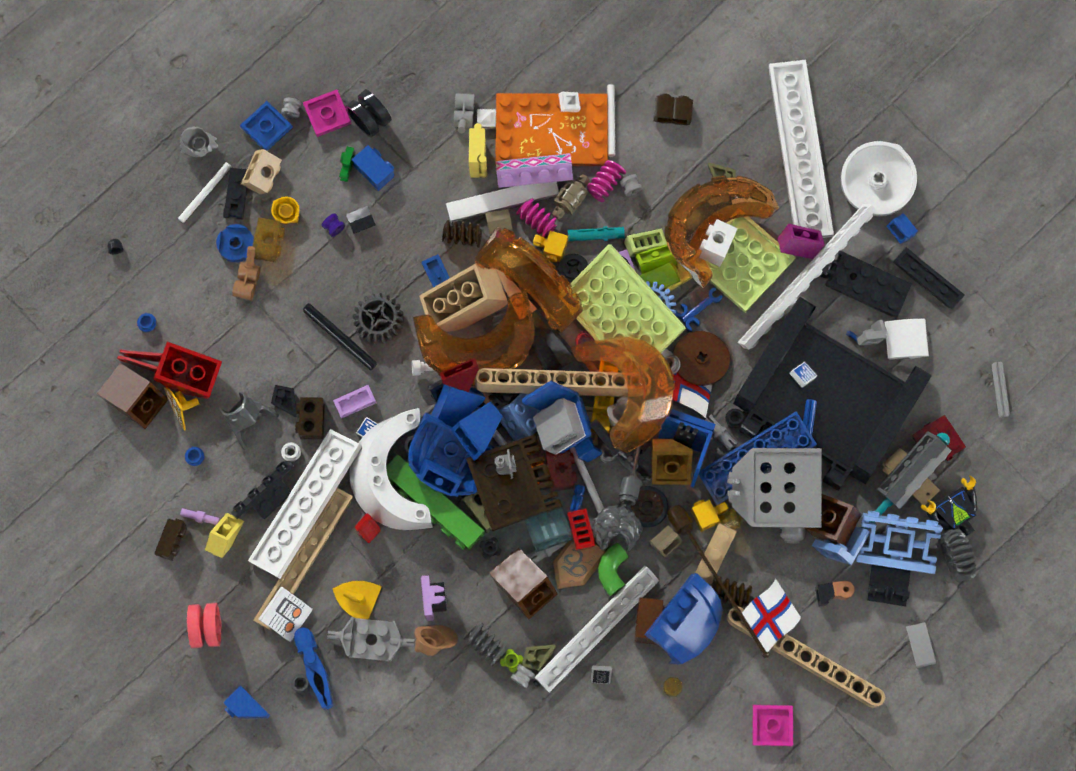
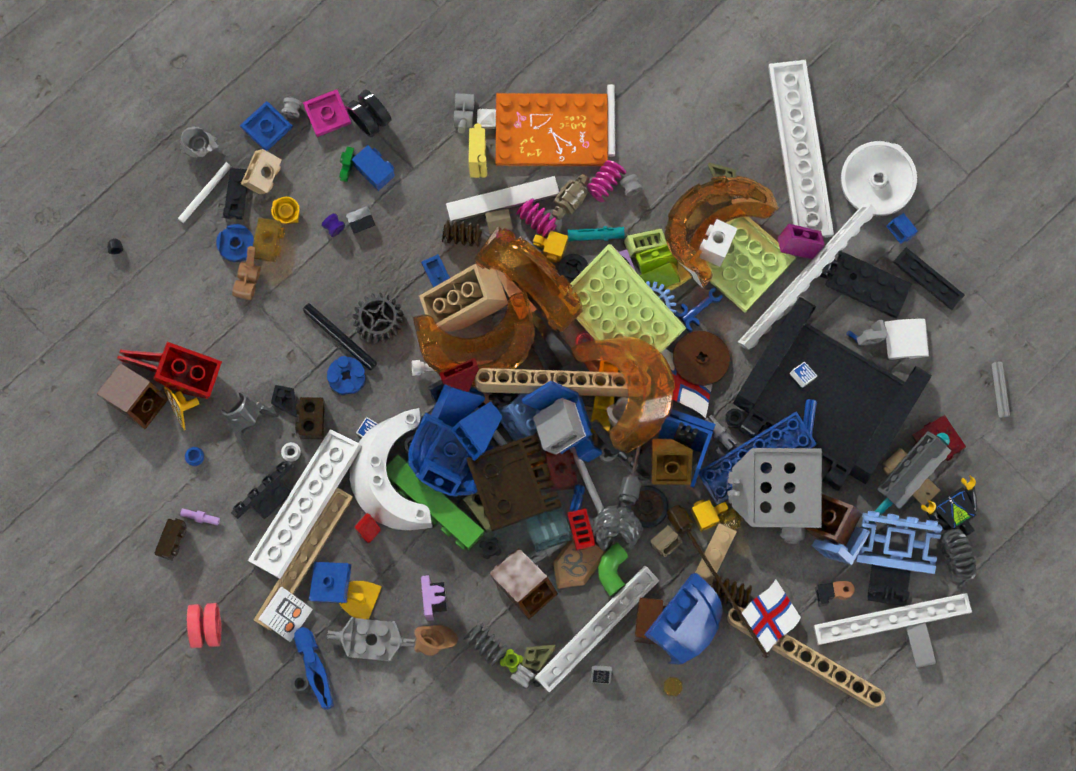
blue plate [137,313,157,332] -> none
light yellow slope [205,513,244,558] -> none
blue slope [223,685,270,719] -> none
lavender plate [333,385,376,419] -> none
light grey hinge [495,449,516,479] -> none
lavender brick [496,153,573,188] -> none
white tile [559,92,581,112] -> none
dark brown brick [653,94,693,126] -> none
light grey plate [662,355,680,375] -> none
dark pink plate [752,705,793,747] -> none
none -> blue plate [309,562,352,603]
none -> blue plate [327,356,365,395]
none -> white plate [813,593,972,645]

